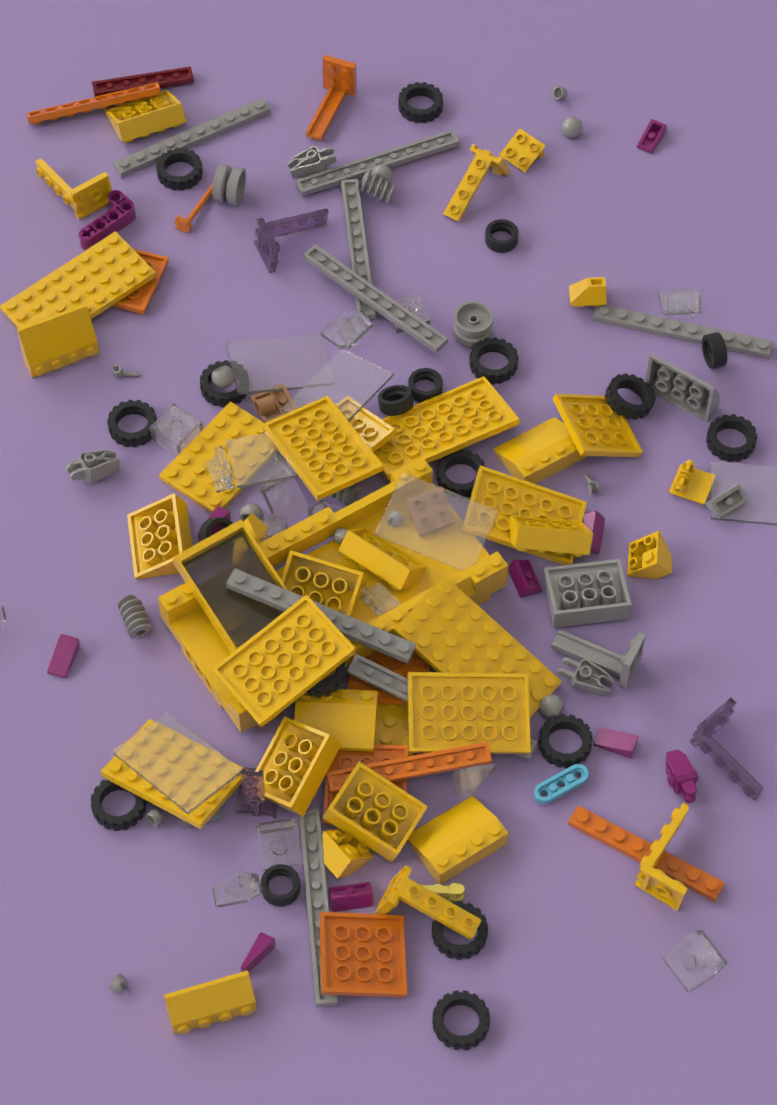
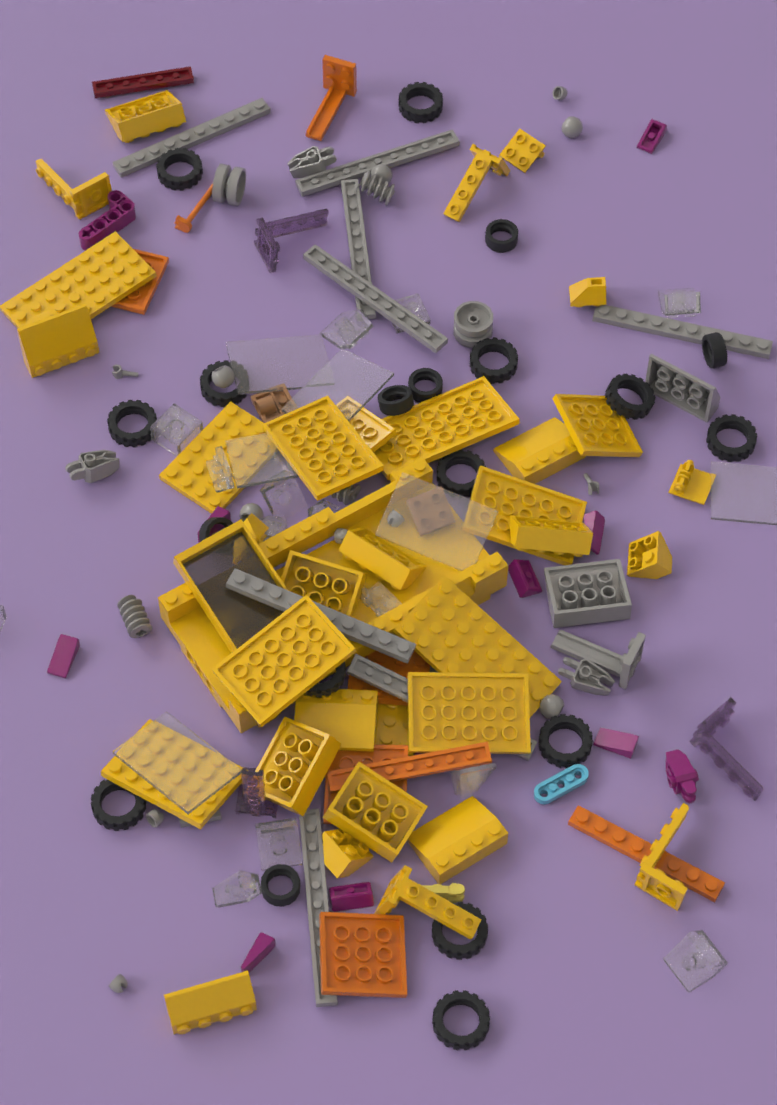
orange plate [26,83,161,125] -> none
yellow slope [127,493,196,580] -> none
light grey slope [705,484,748,519] -> none

